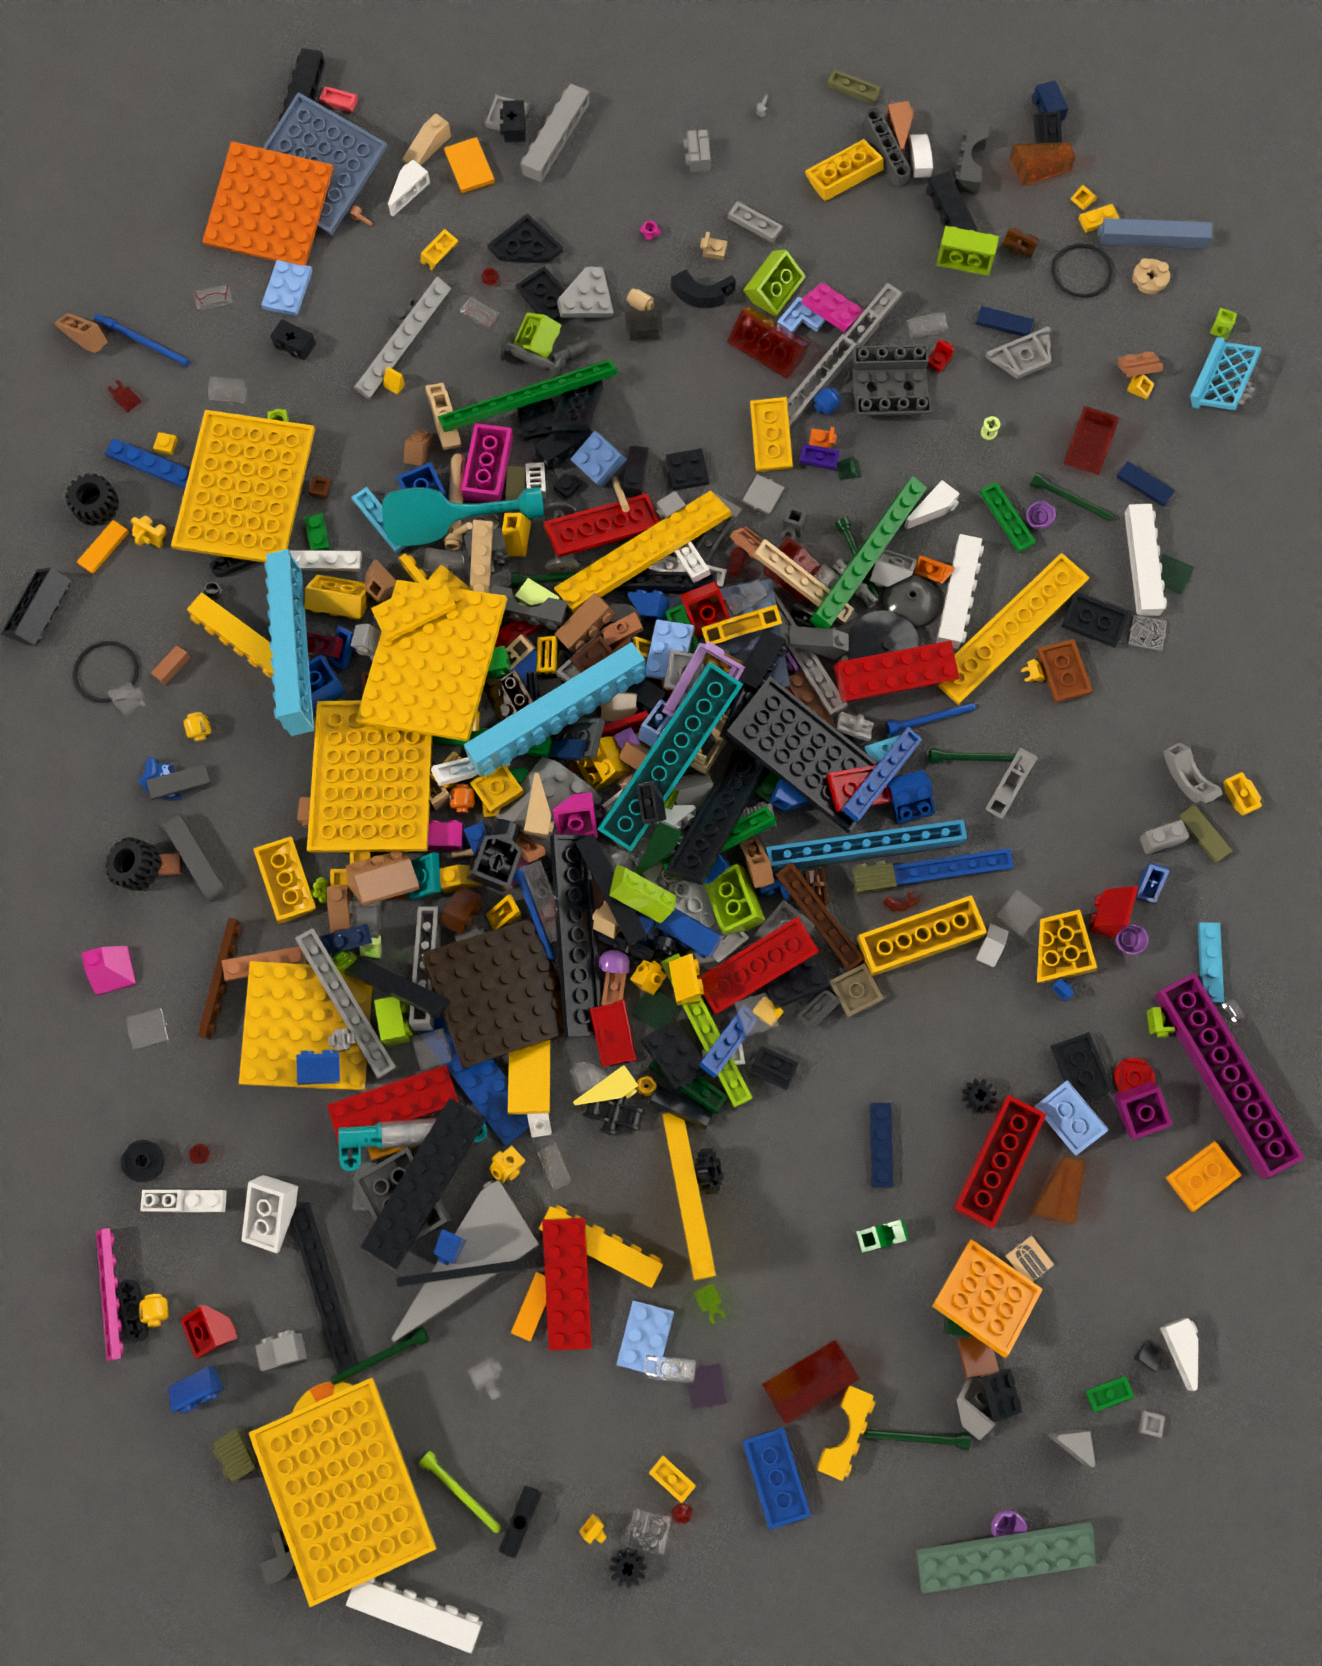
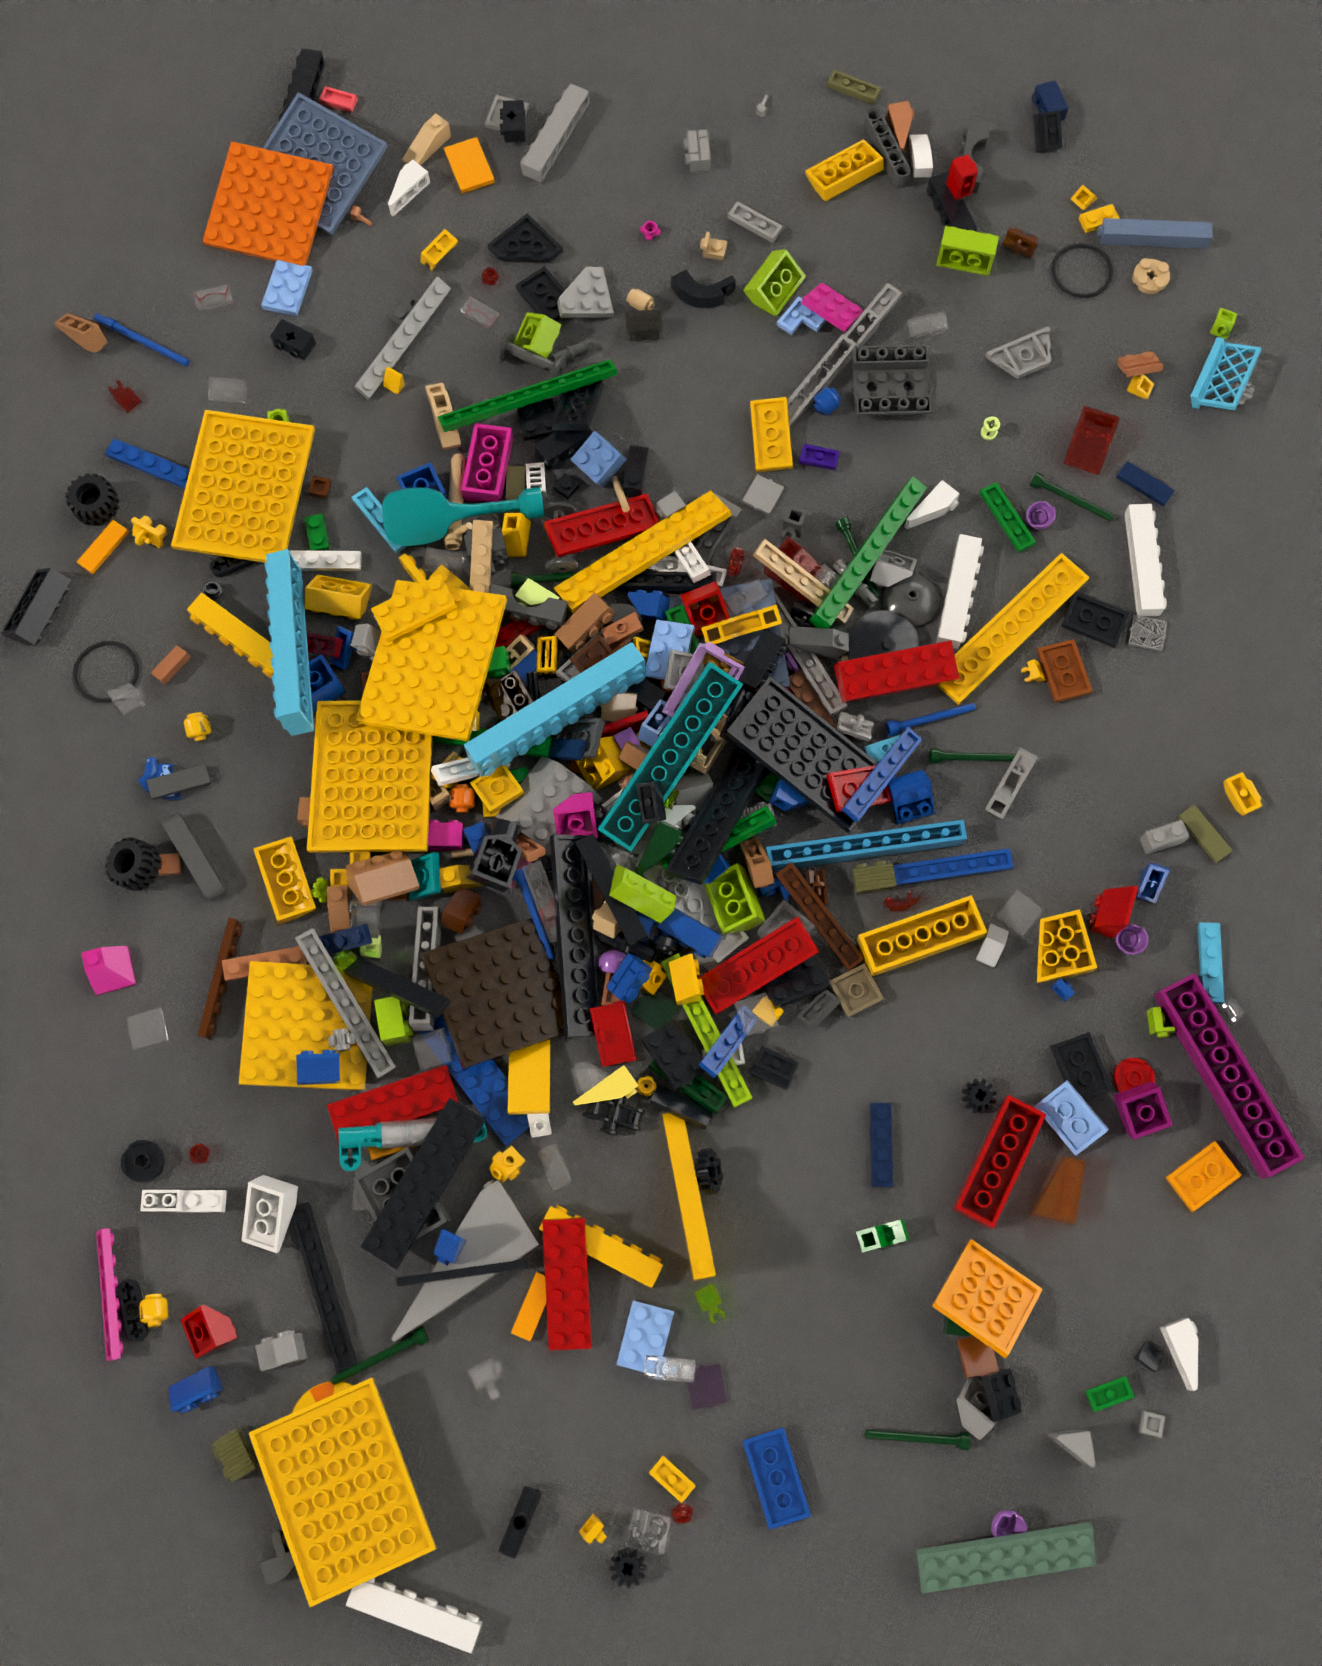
yellow plate [153,432,178,455] -> none
medium nougat slope [365,559,396,602] -> none
medium nougat slope [403,430,433,466] -> none
lime piece [418,1451,501,1533] -> none
yellow slope [485,894,522,930] -> none
tan slope [524,772,554,839] -> none
black plate [666,448,709,491] -> none
clear red slope [727,307,810,379] -> none
nougat plate [730,526,762,561] -> none
clear red slope [762,1340,860,1425] -> none
orange bracket [809,426,837,449] -> none
yellow arch [816,1385,875,1481] -> none
clear green slope [837,456,861,480] -> none
orange slope [913,555,955,584] -> none
red bracket [927,339,955,373] -> none
dark blue tile [976,306,1034,337] -> none
piece [1004,1235,1055,1282] -> none
clear orange wedge [1009,142,1076,186] -> none
clear green piece [1159,554,1194,595] -> none
light grey arch [1163,743,1223,803] -> none
none -> blue brick [606,953,653,1003]
none -> red brick [946,154,978,200]

